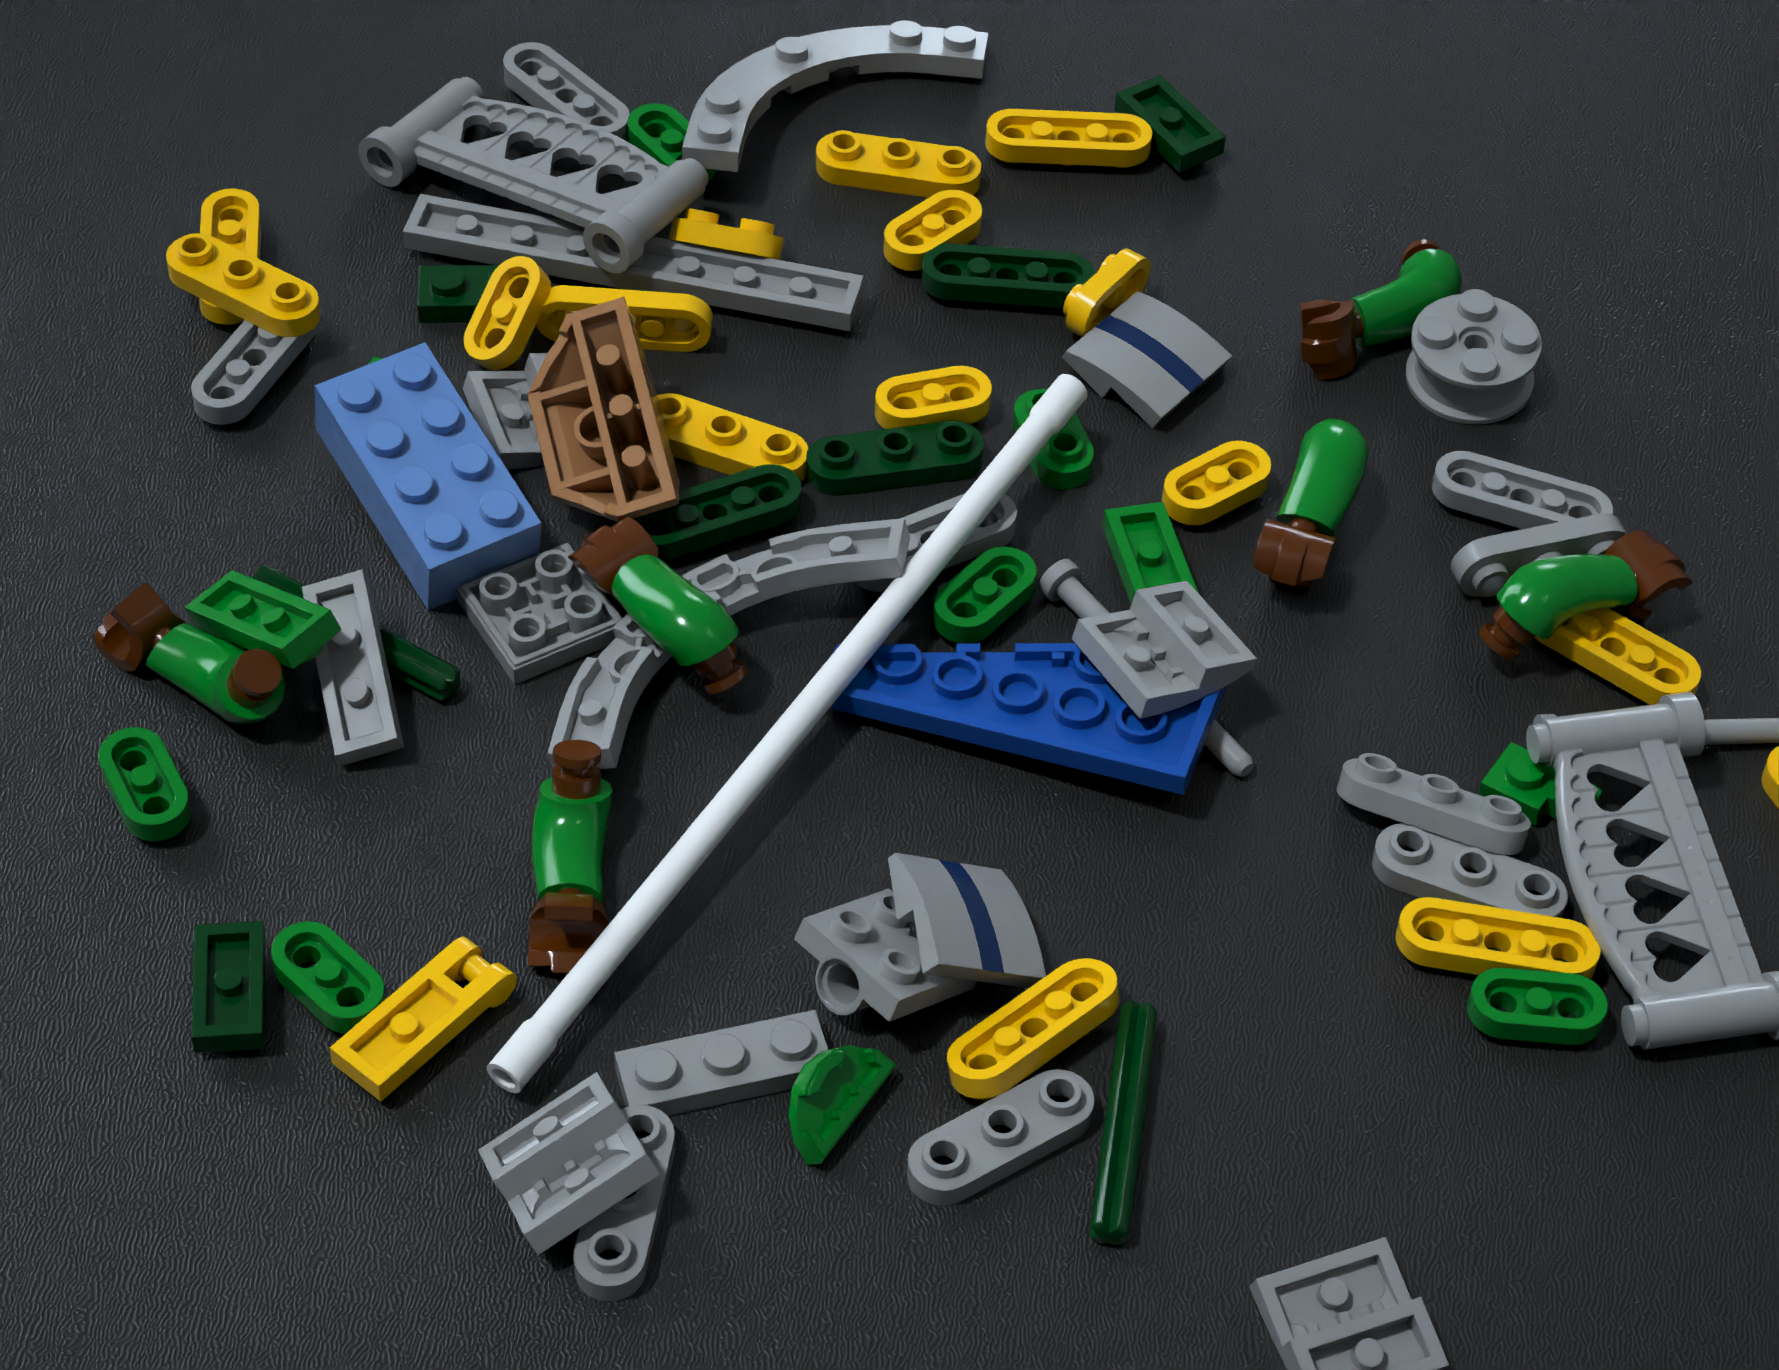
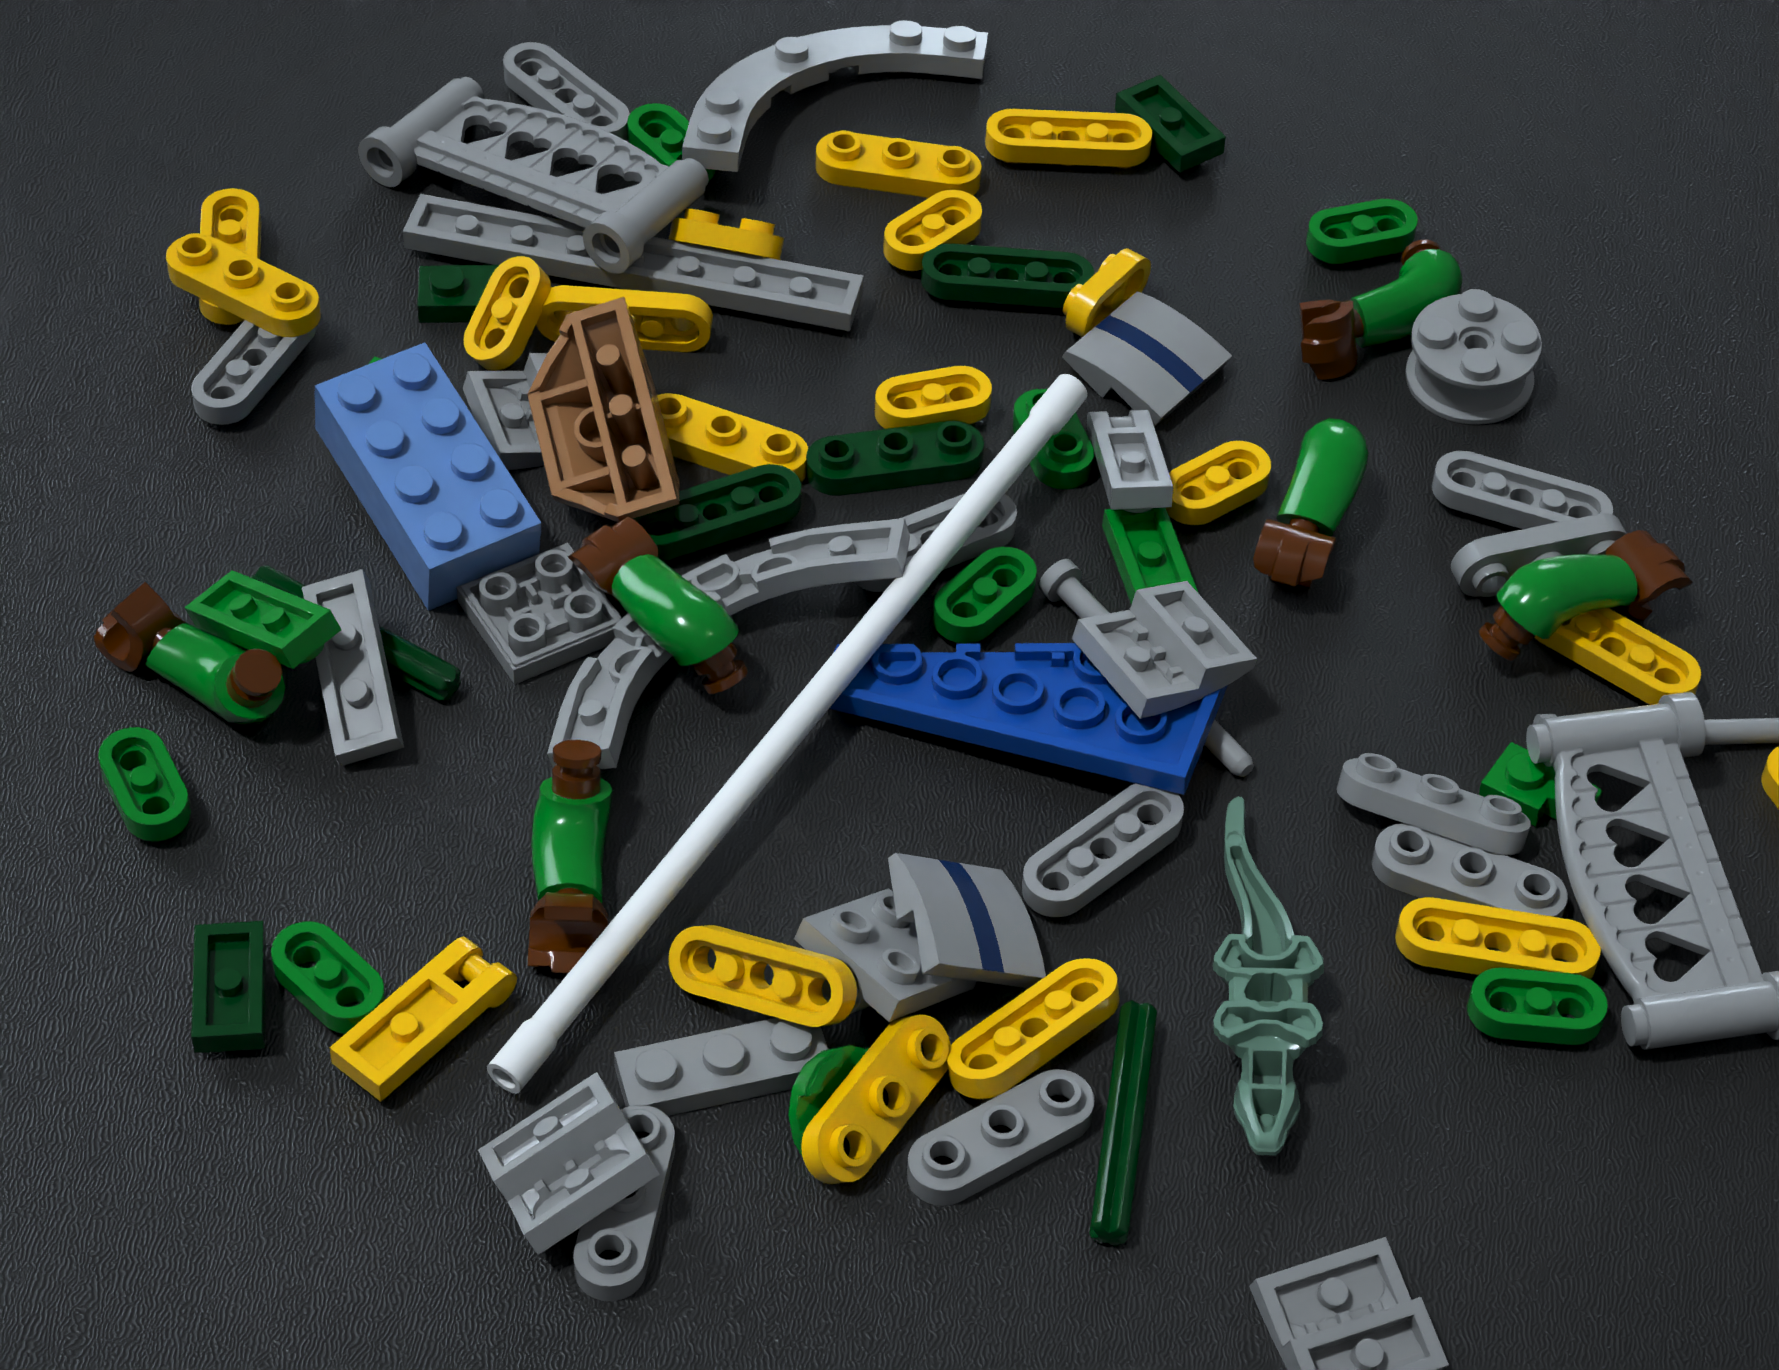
none -> yellow plate [669,925,857,1027]
none -> yellow plate [801,1015,951,1184]
none -> light grey plate [1022,783,1184,917]
none -> light grey plate [1087,410,1173,513]
none -> sand green animal [1212,796,1325,1156]
none -> green plate [1306,199,1418,264]

